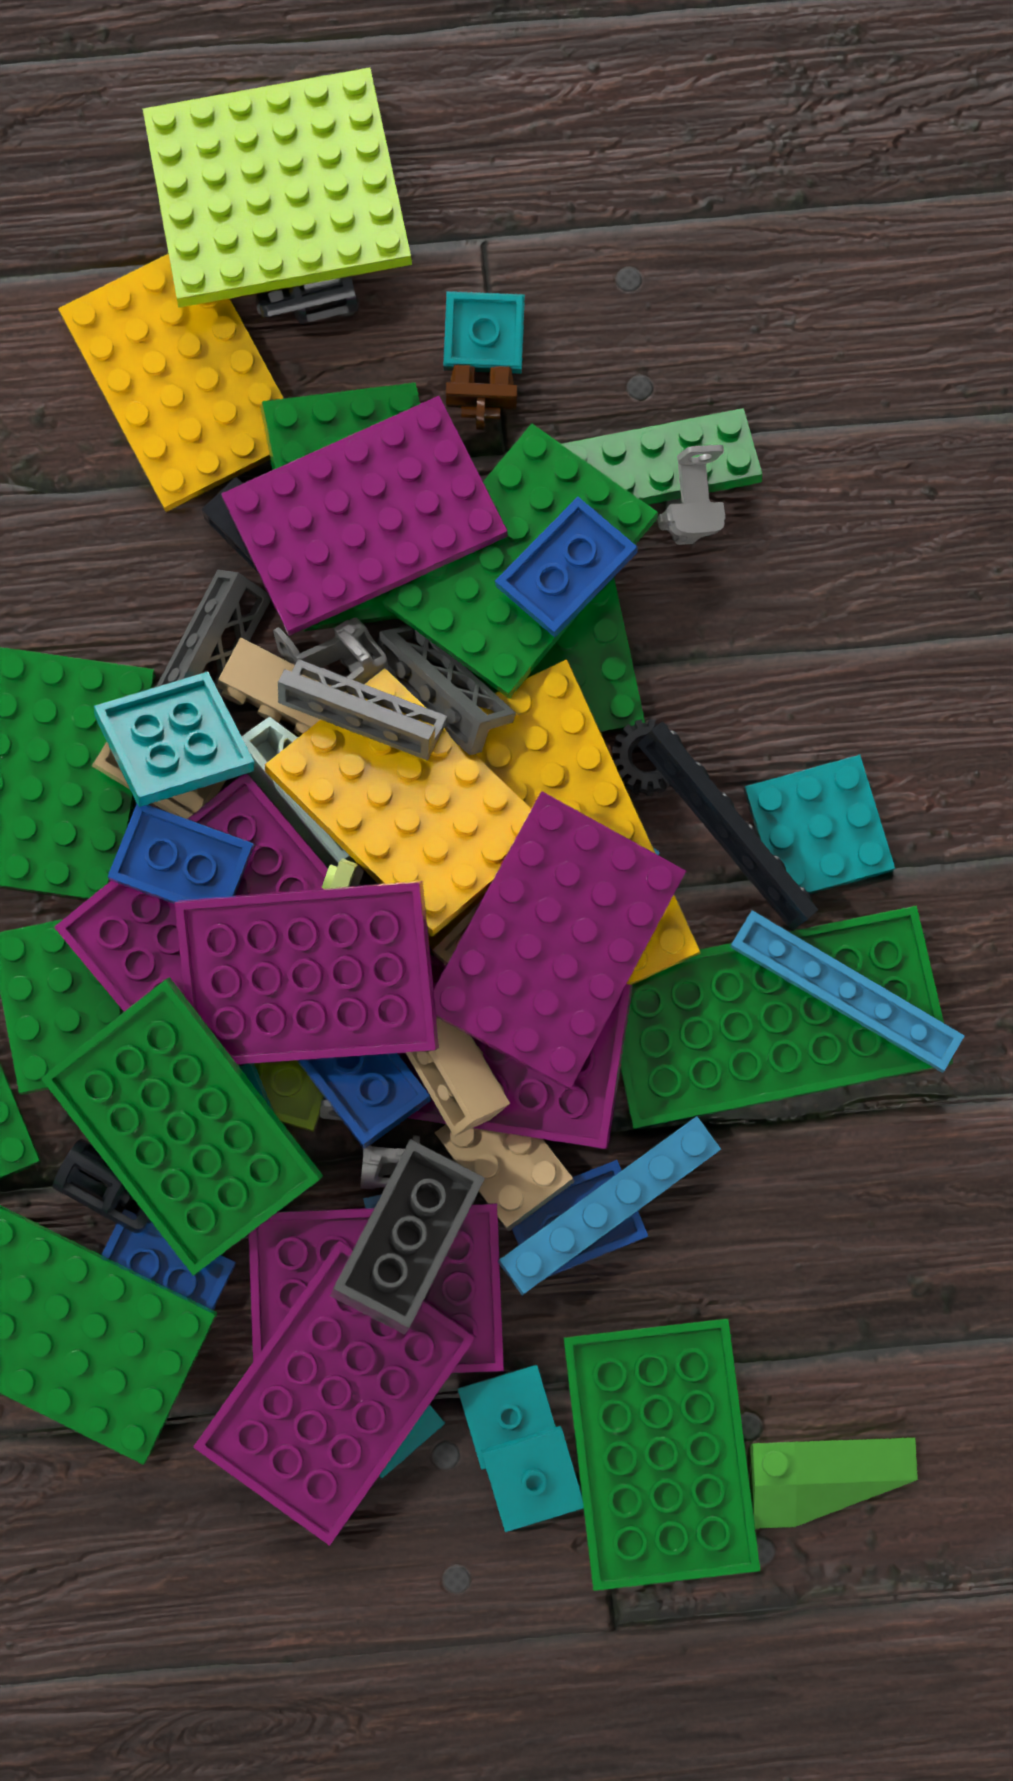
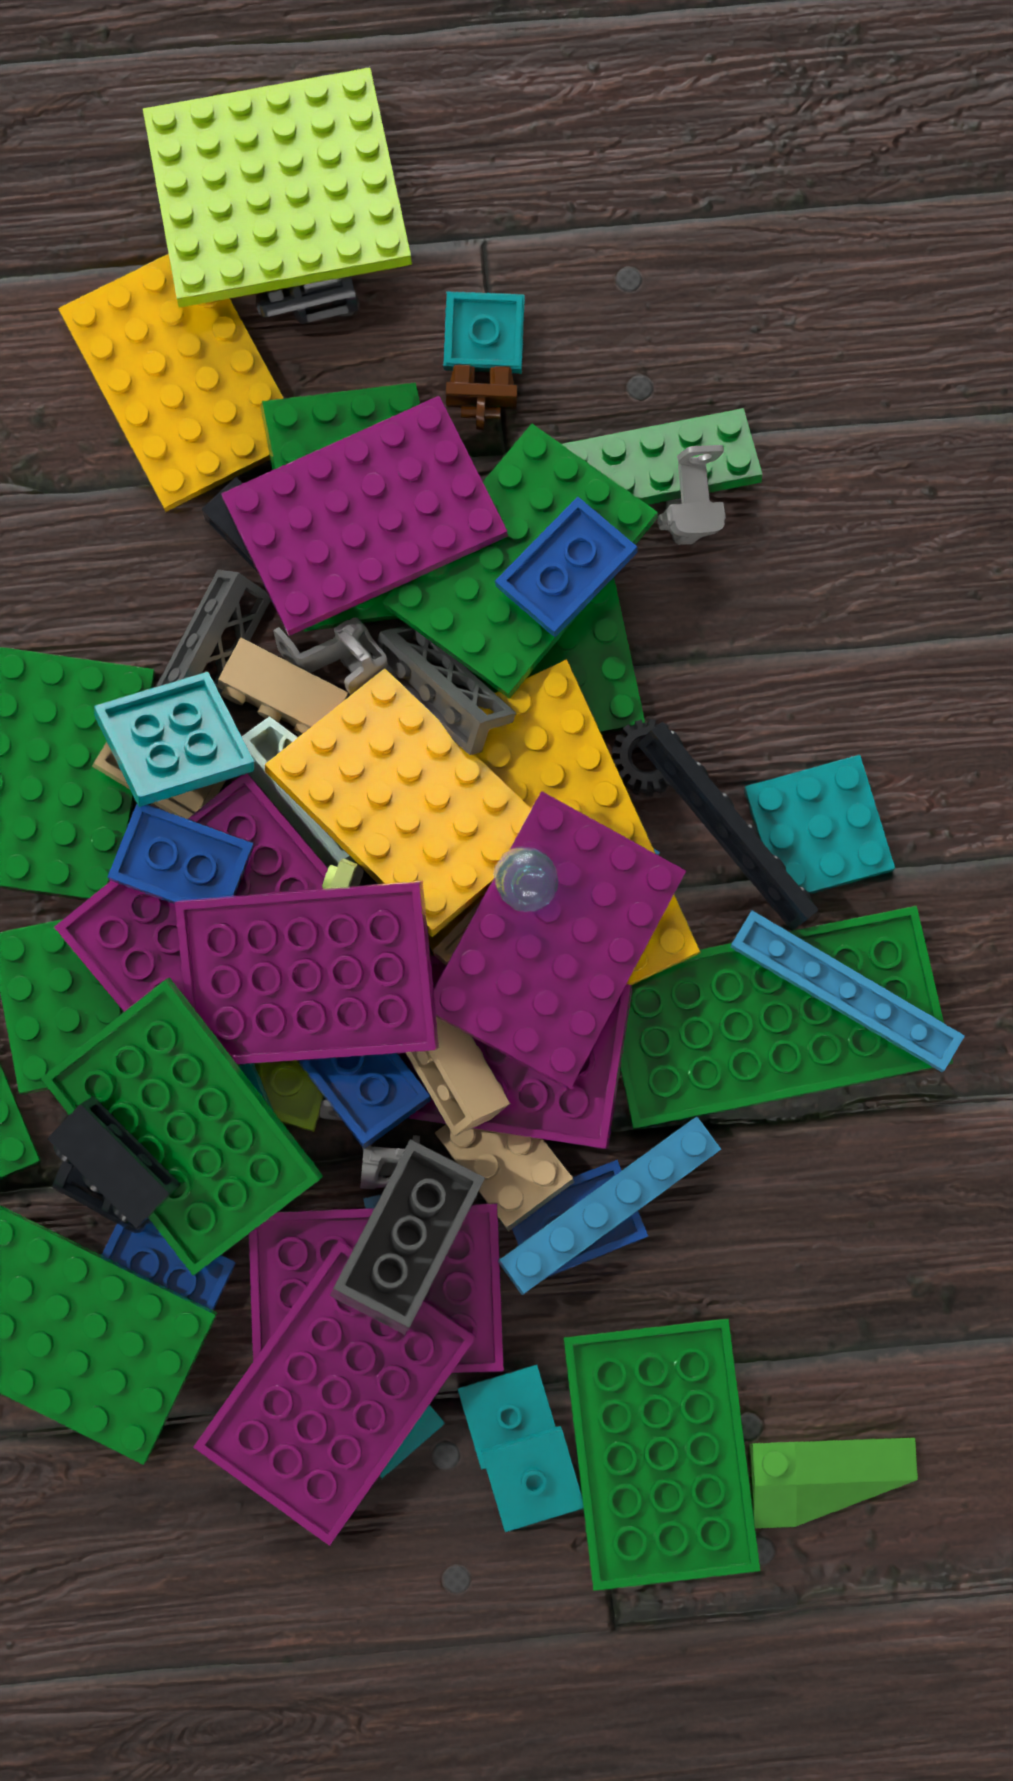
dark grey fence [278,659,447,761] -> none
none -> black brick [47,1096,181,1228]
none -> clear light blue hair [493,846,559,912]

